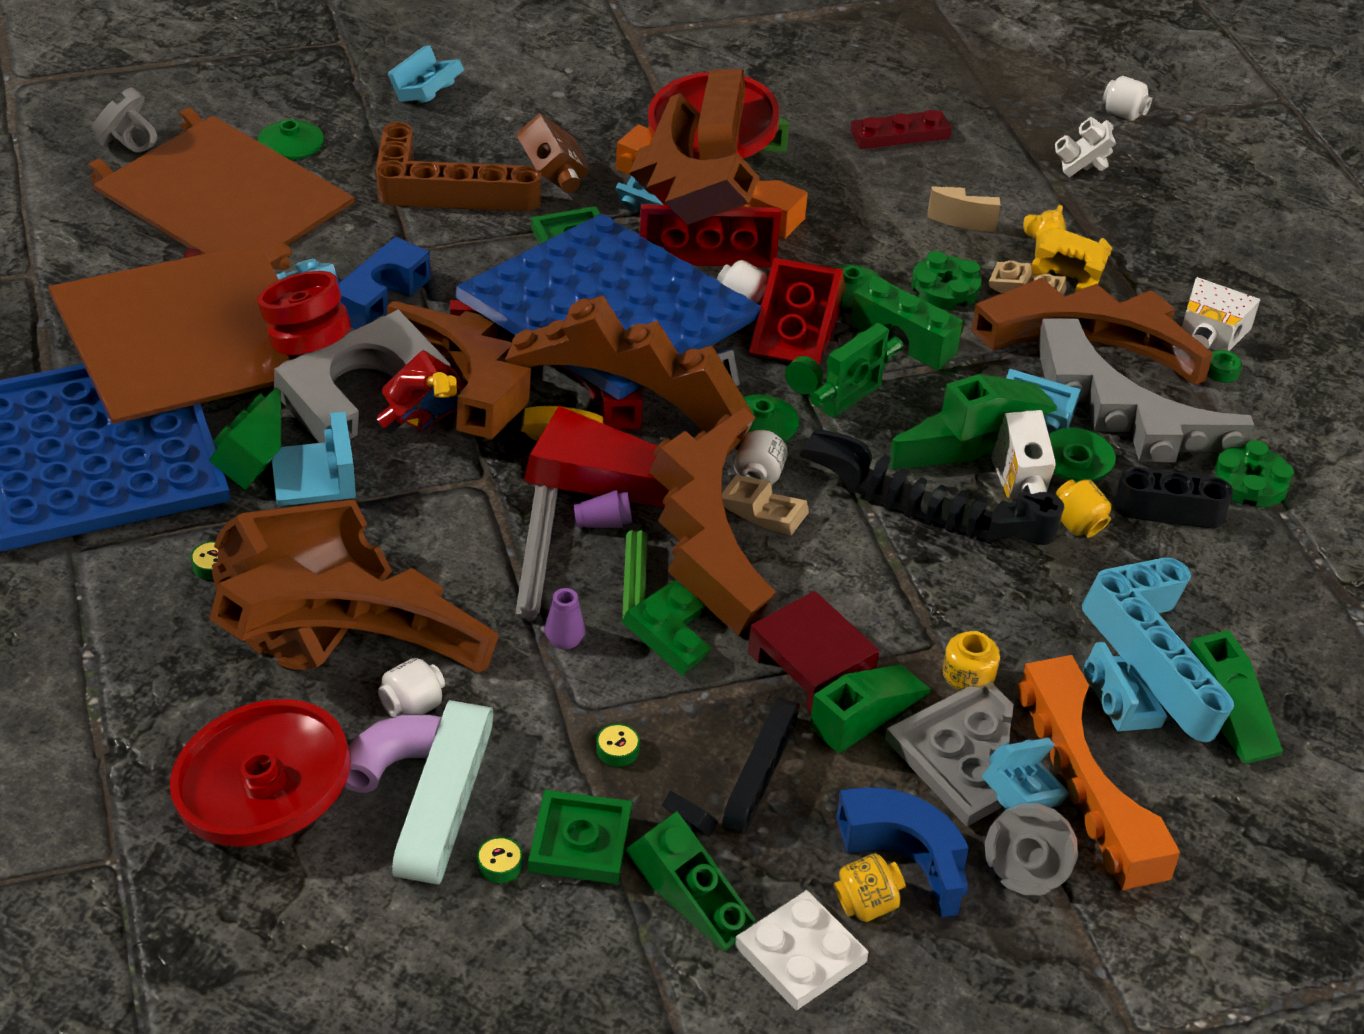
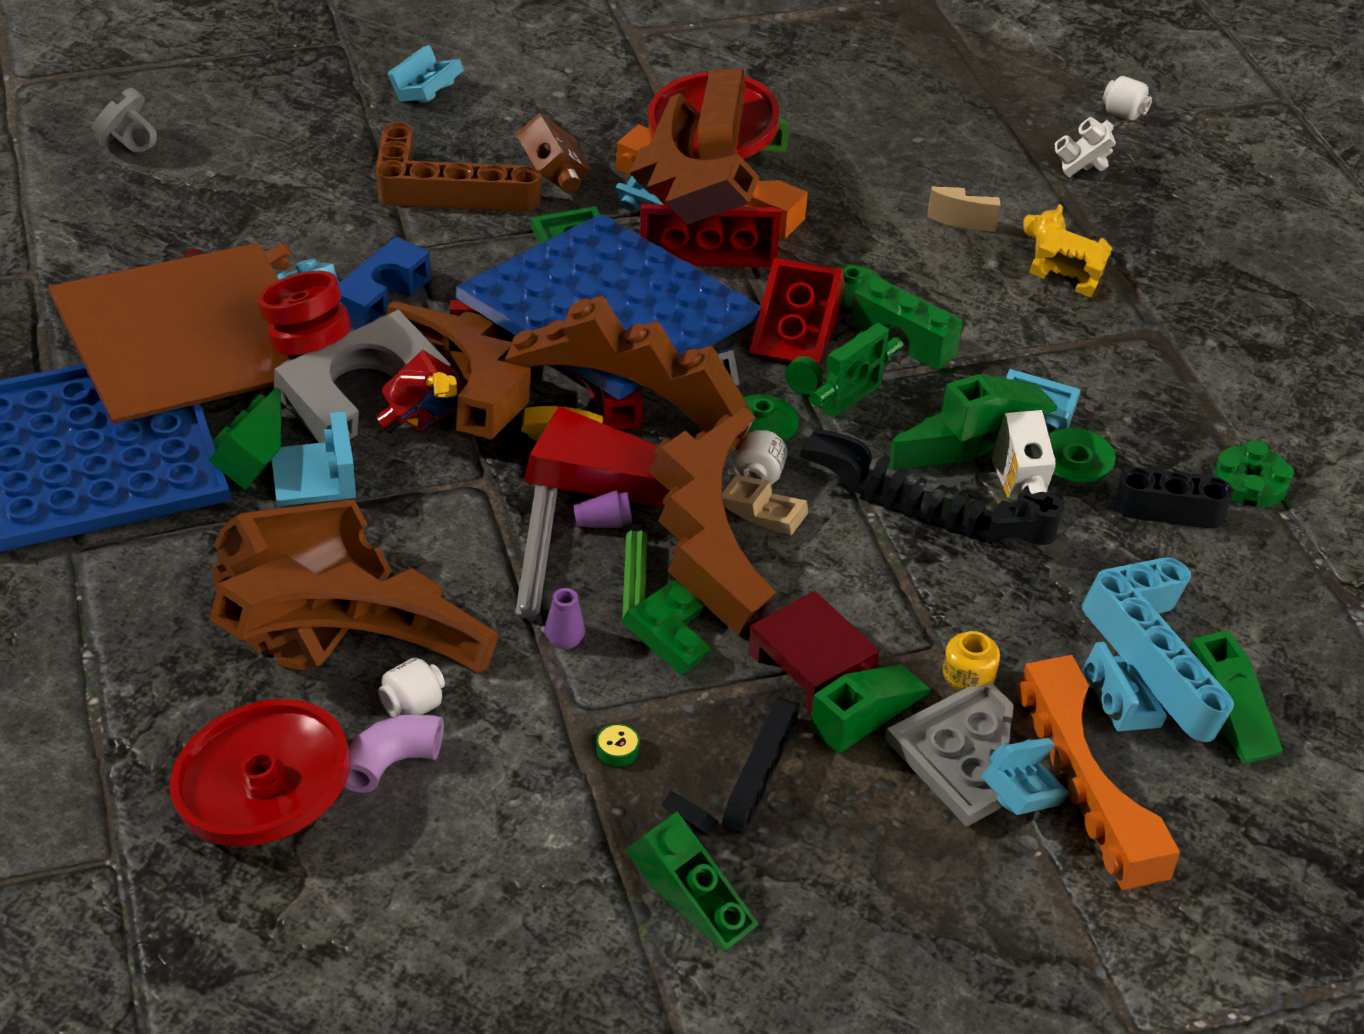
dark orange flag [88,107,355,254] -> none
tile [190,541,218,580] -> none
green dish [258,119,324,160] -> none
light aqua beam [392,700,493,885] -> none
tile [477,837,523,883] -> none
green plate [528,790,633,884] -> none
white head [717,260,768,306] -> none
white plate [735,890,869,1011] -> none
yellow head [834,854,906,922] -> none
blue arch [836,787,969,917] -> none
dark red plate [850,110,952,149] -> none
green plate [911,251,982,309] -> none
dark orange arch [971,278,1213,385] -> none
light grey tile [985,803,1078,895] -> none
tan slope [989,261,1067,296] -> none
light grey arch [1037,318,1254,462] -> none
yellow head [1055,479,1112,538] -> none
white torso [1182,277,1260,351] -> none
green tile [1207,350,1242,383] -> none

